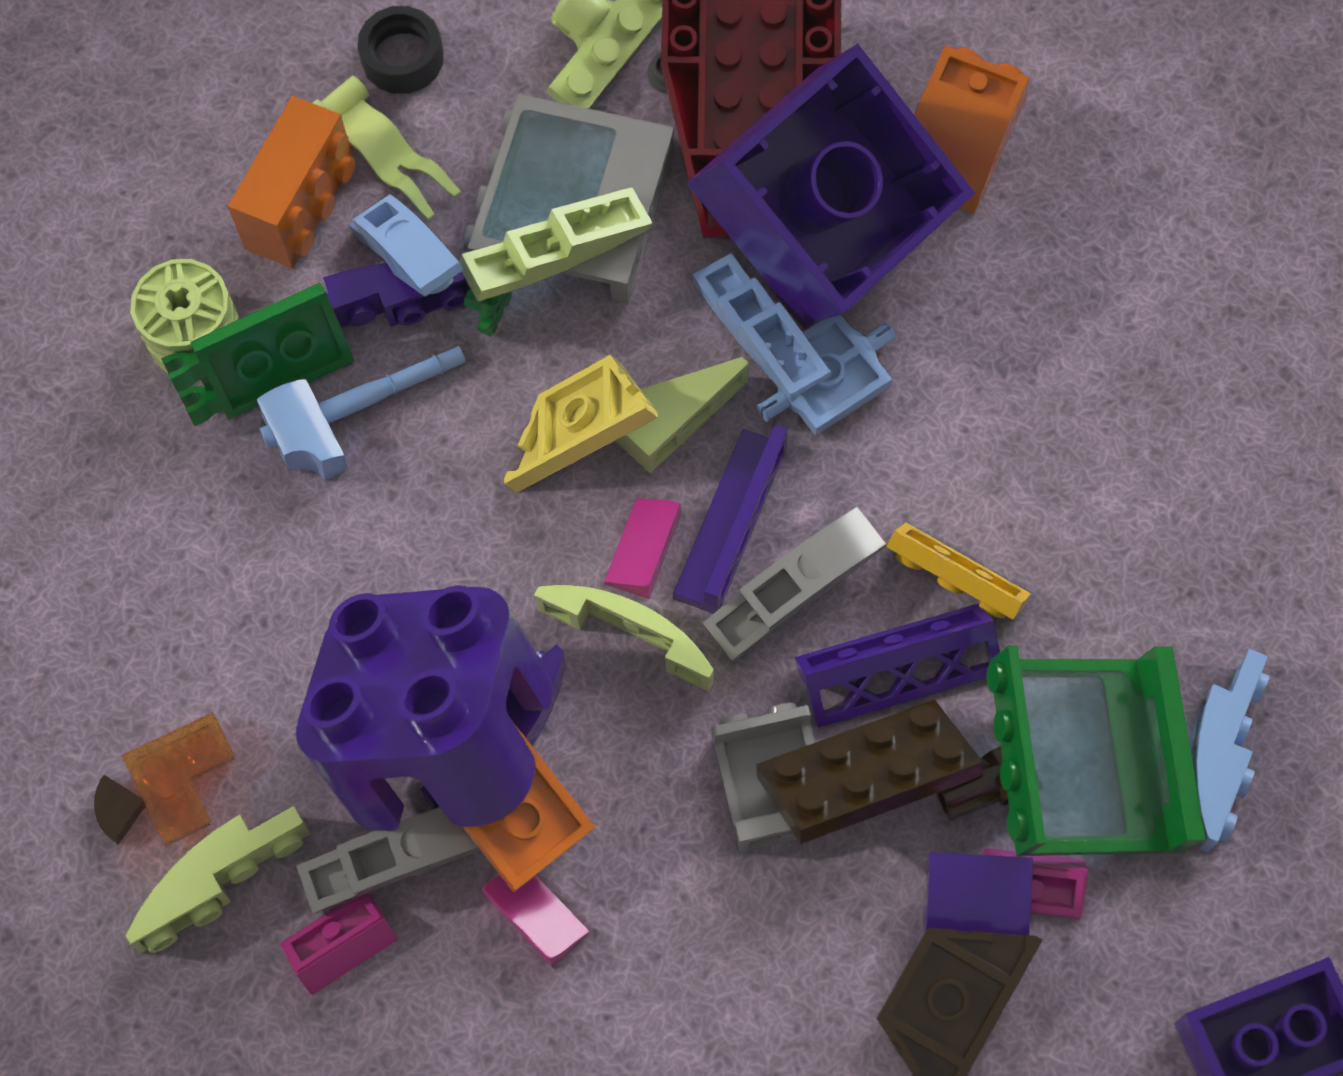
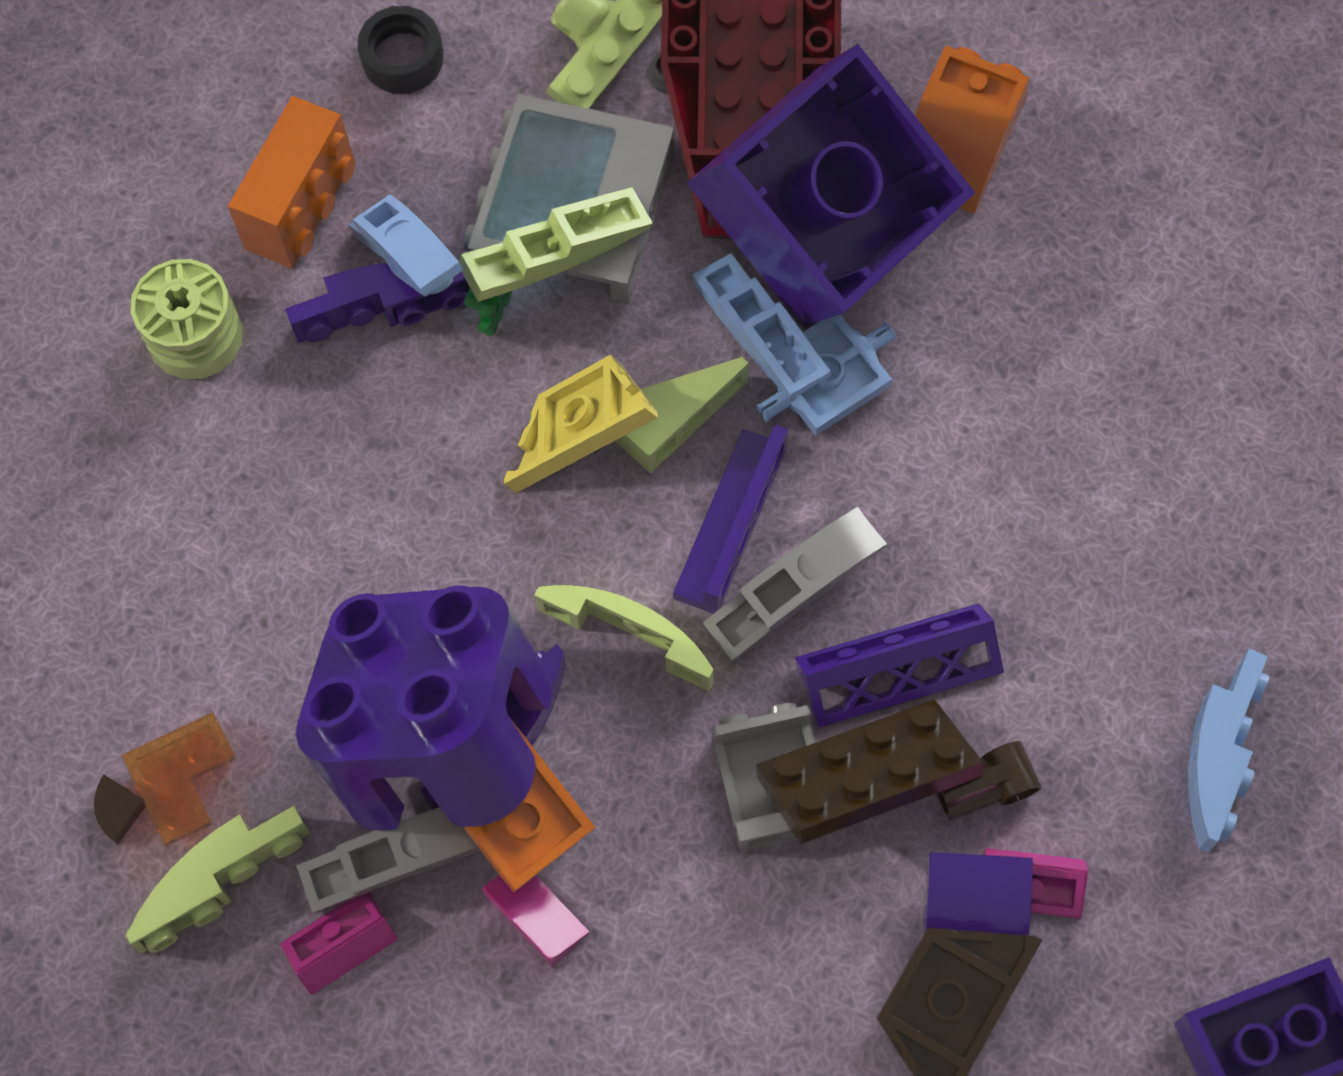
green tile [161,283,355,426] -> none
light blue piece [257,346,466,480] -> none
yellowish green flag [312,76,461,220] -> none
dark pink slope [604,498,681,599] -> none
yellow plate [886,522,1031,620] -> none
panel [986,646,1206,856] -> none

